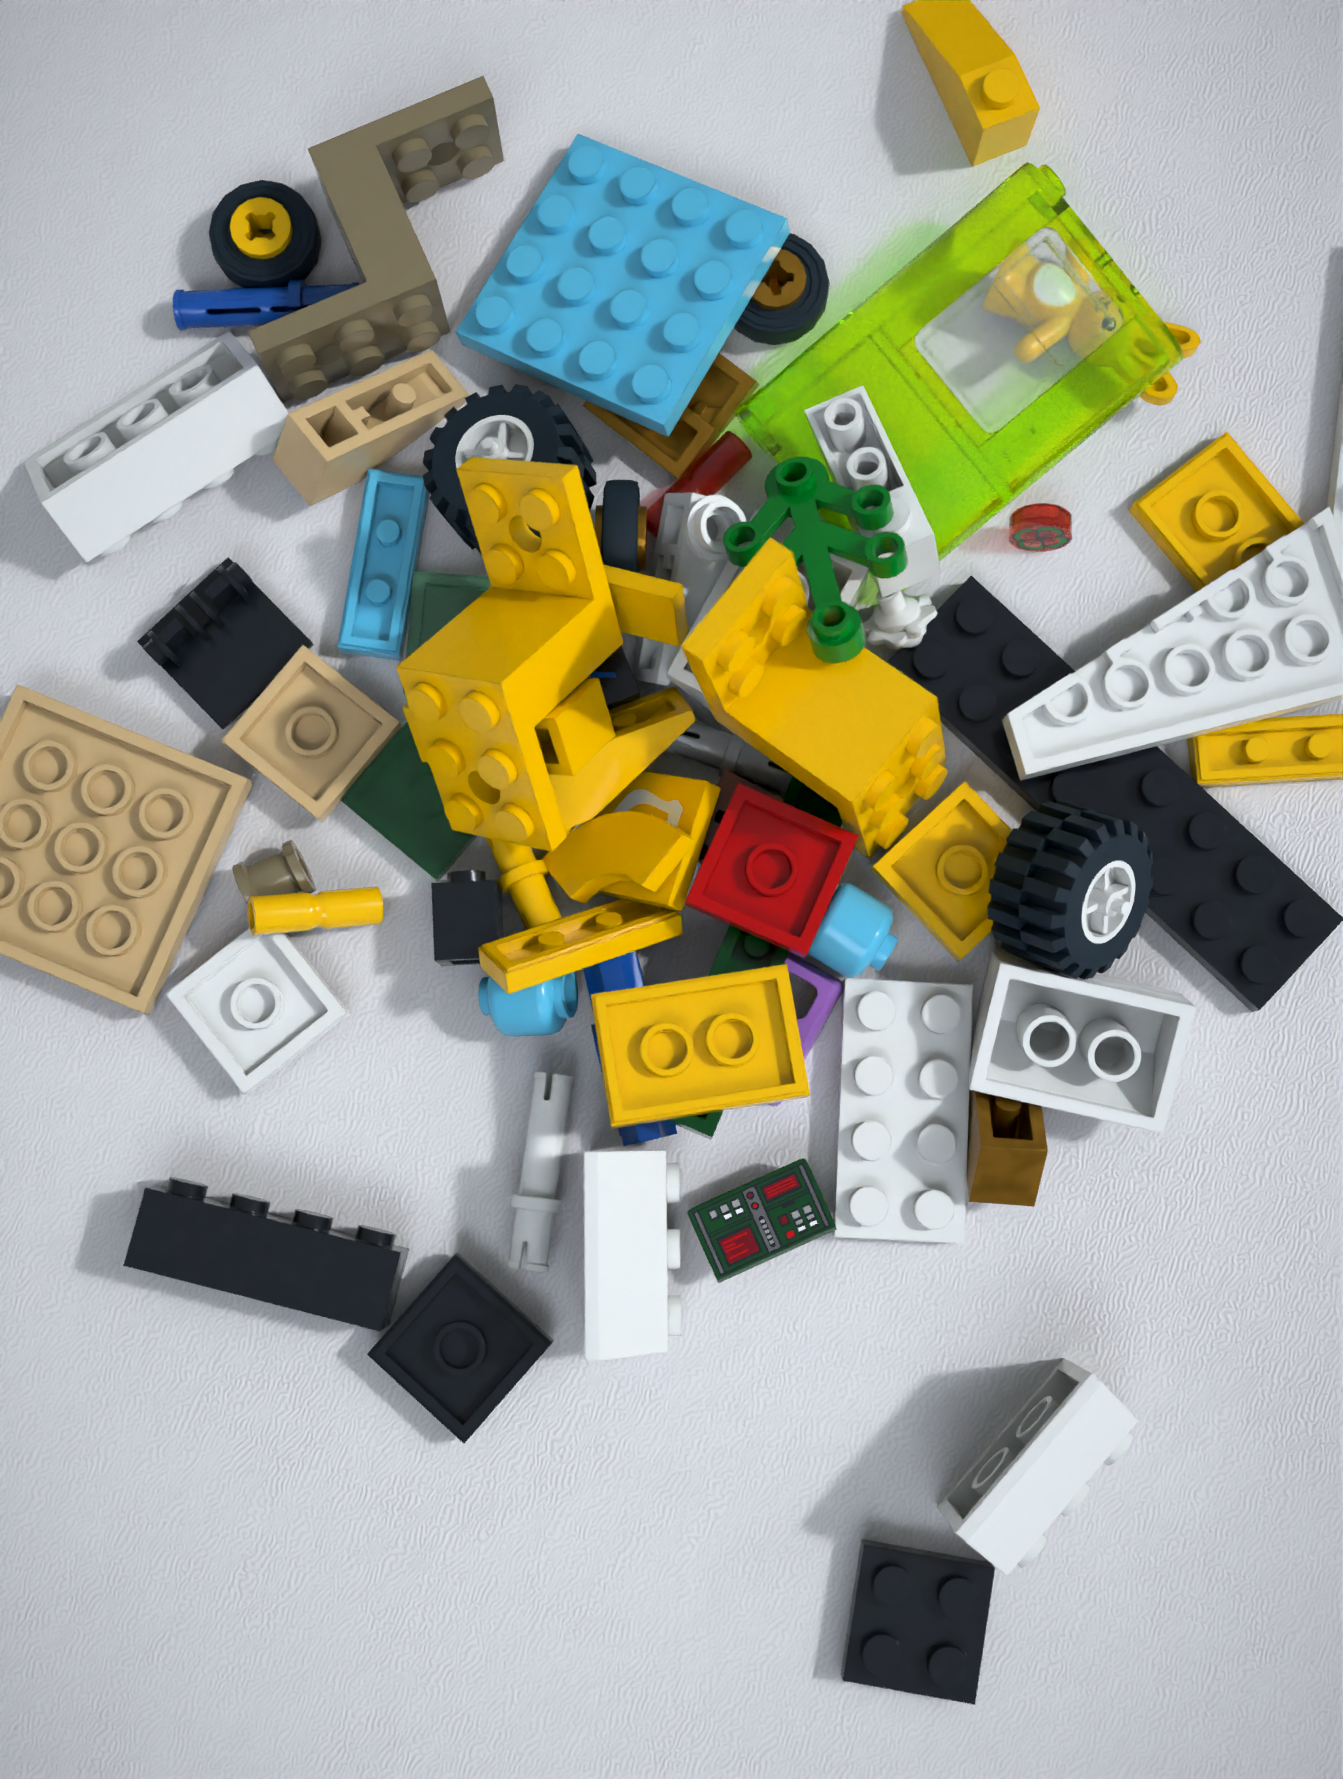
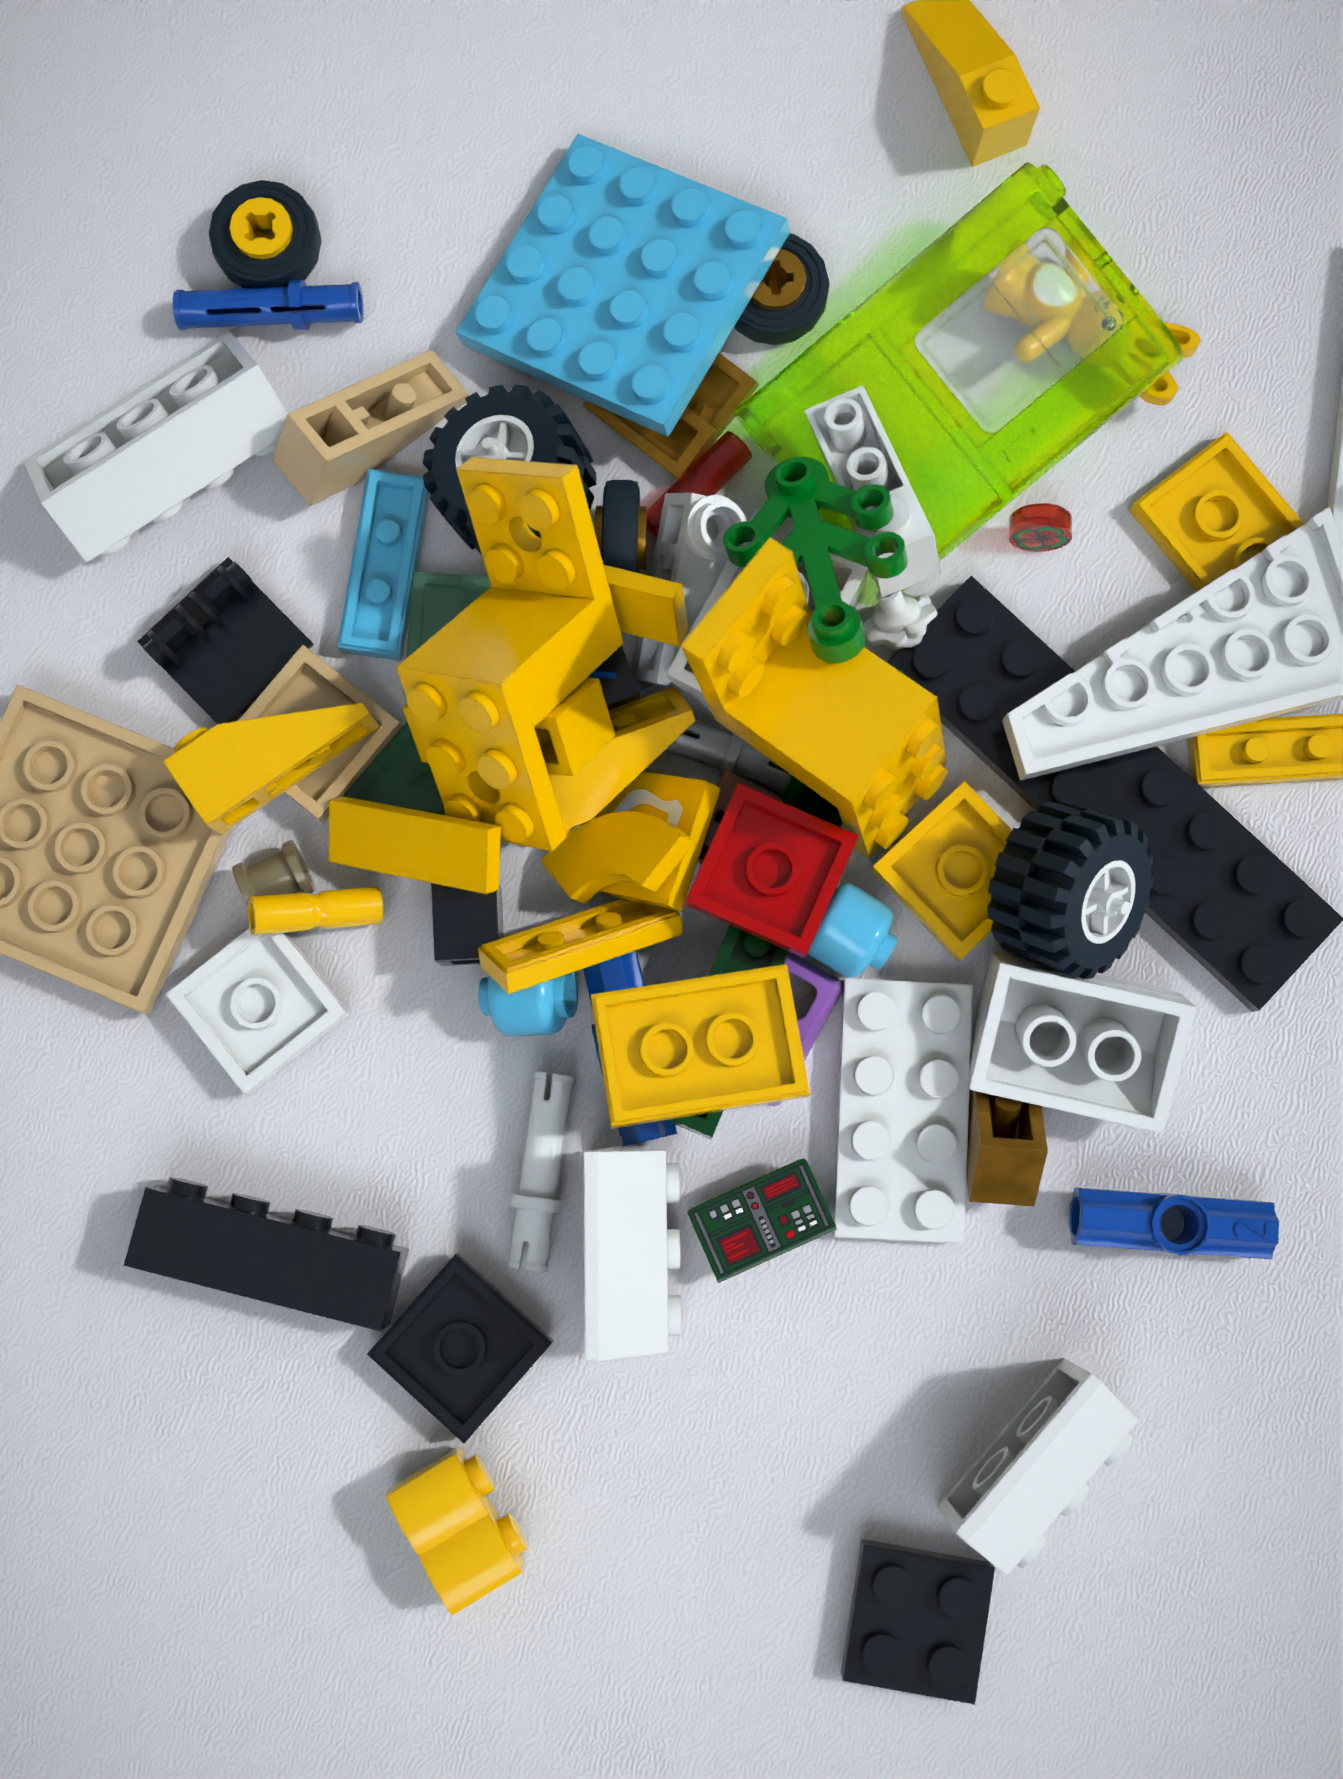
dark tan bracket [248,76,504,403] -> none
yellow pin [485,837,562,930] -> none
none -> yellow slope [163,703,379,835]
none -> yellow tile [329,796,501,894]
none -> yellow brick [385,1446,528,1615]
none -> blue piece [1069,1187,1279,1260]

